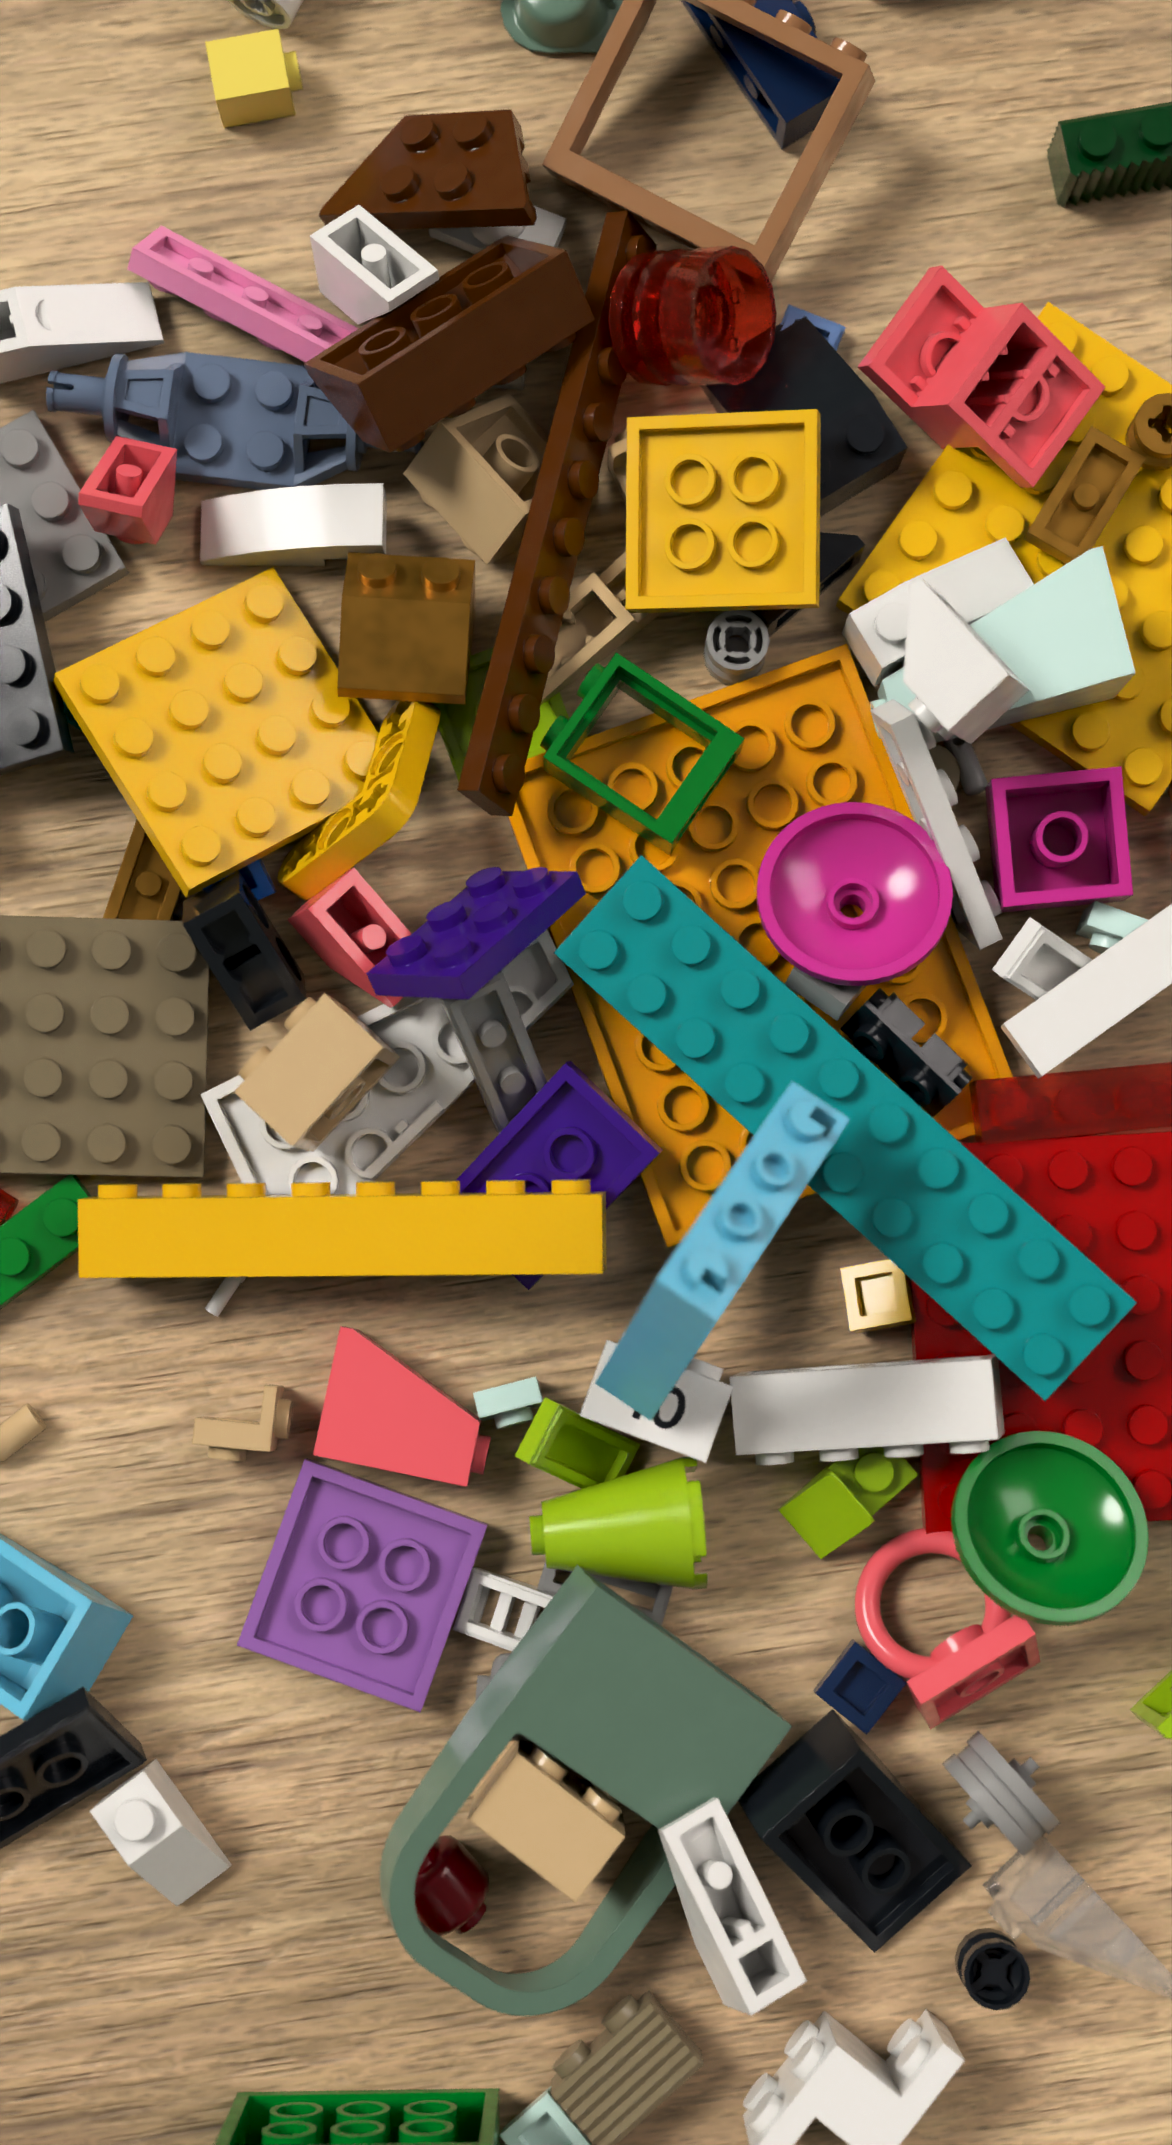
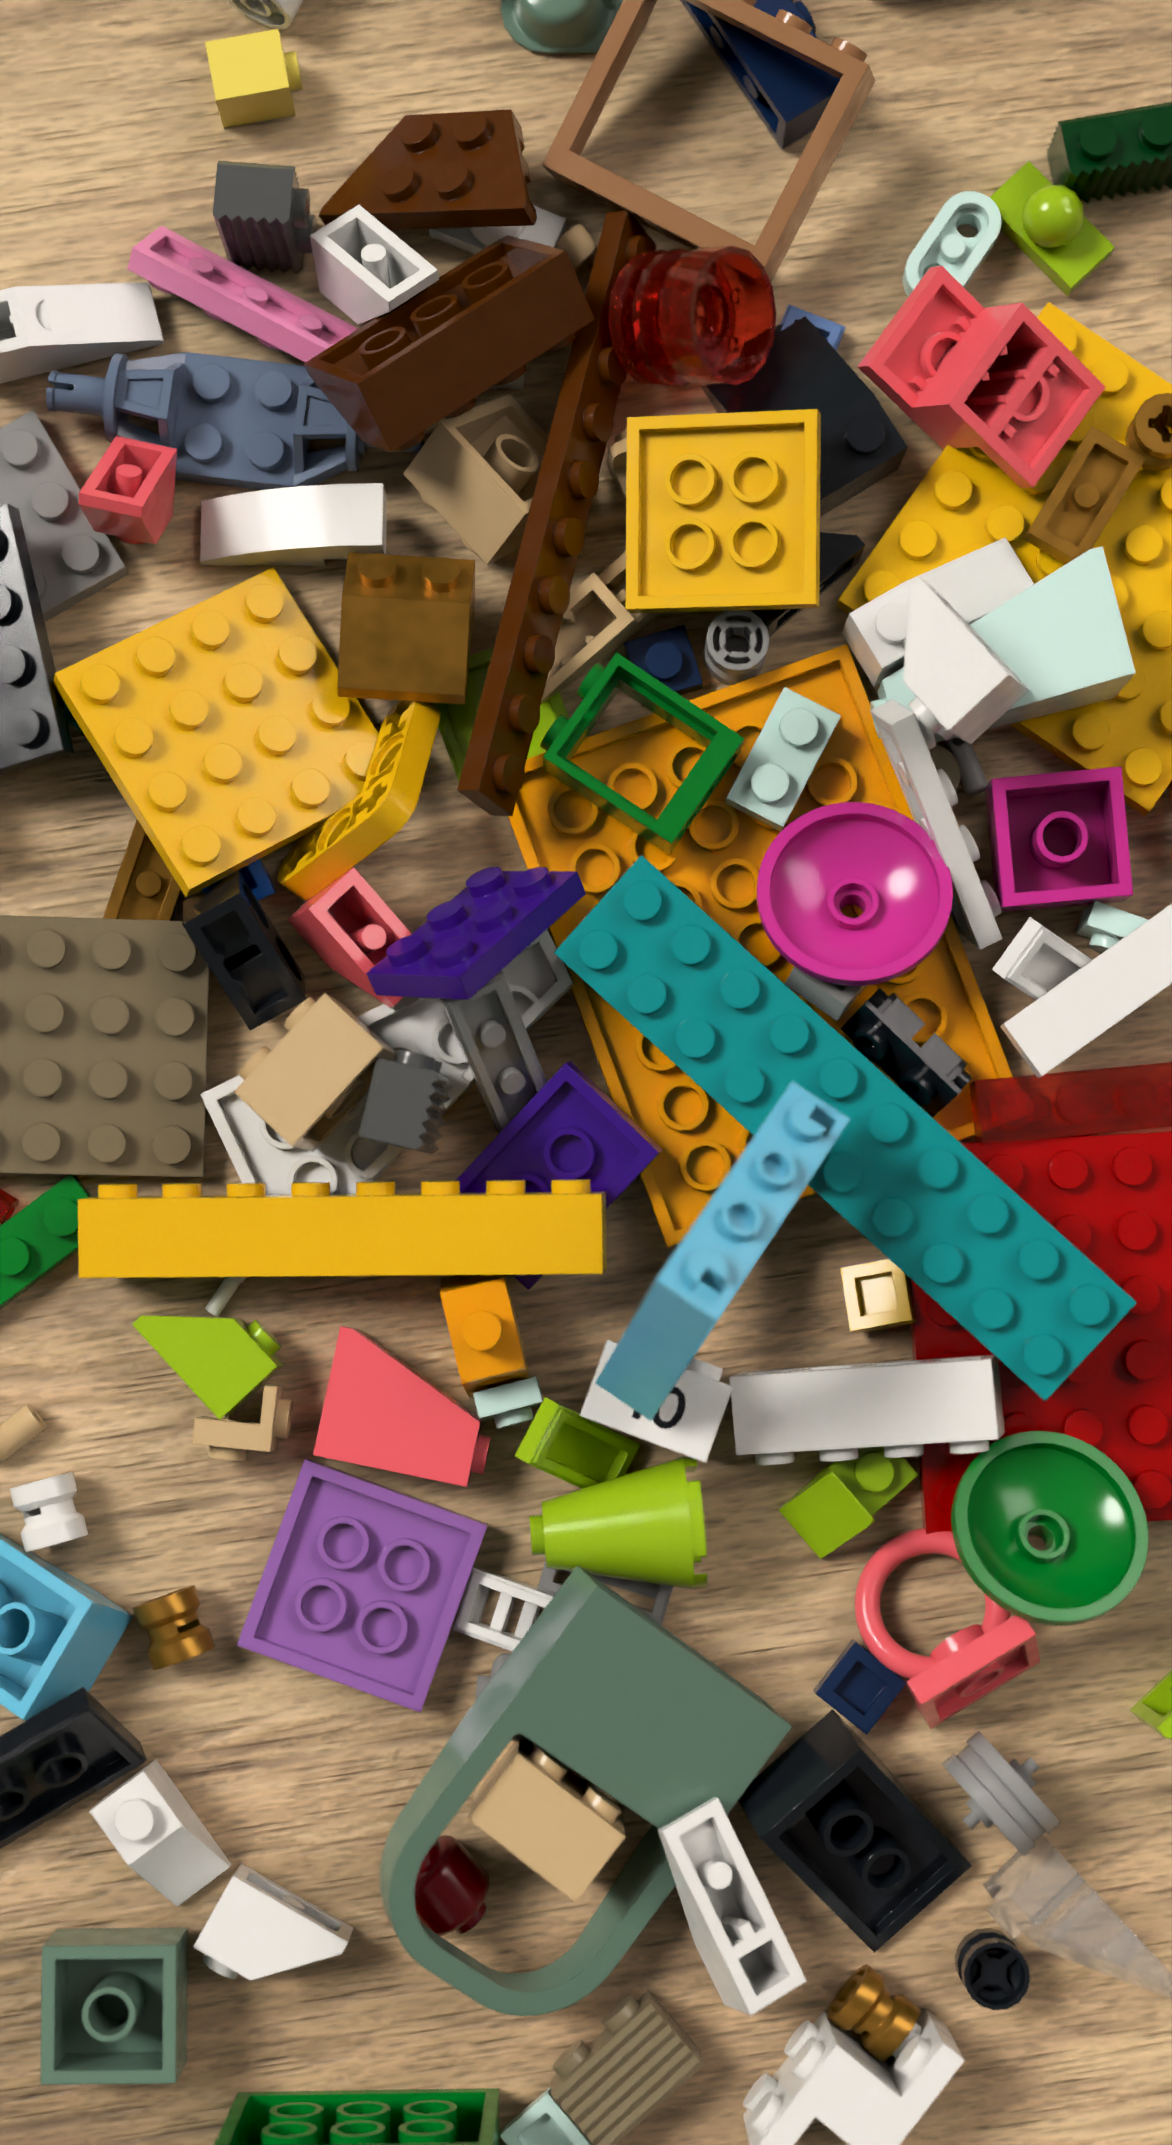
none -> white wheel [10,1472,88,1552]
none -> sand green brick [40,1927,188,2085]
none -> lime slope [132,1315,284,1420]
none -> pearl gold wheel [132,1585,215,1670]
none -> white slope [193,1863,353,1980]
none -> dark grey brick [213,161,316,274]
none -> dark grey brick [358,1049,454,1154]
none -> light orange torso [440,1275,530,1398]
none -> tan hand [556,224,597,275]
none -> dark blue plate [624,625,703,707]
none -> light aqua plate [725,687,841,831]
none -> pearl gold wheel [827,1964,920,2062]
none -> light aqua plate [903,191,1001,297]
none -> lime tile [989,161,1115,296]

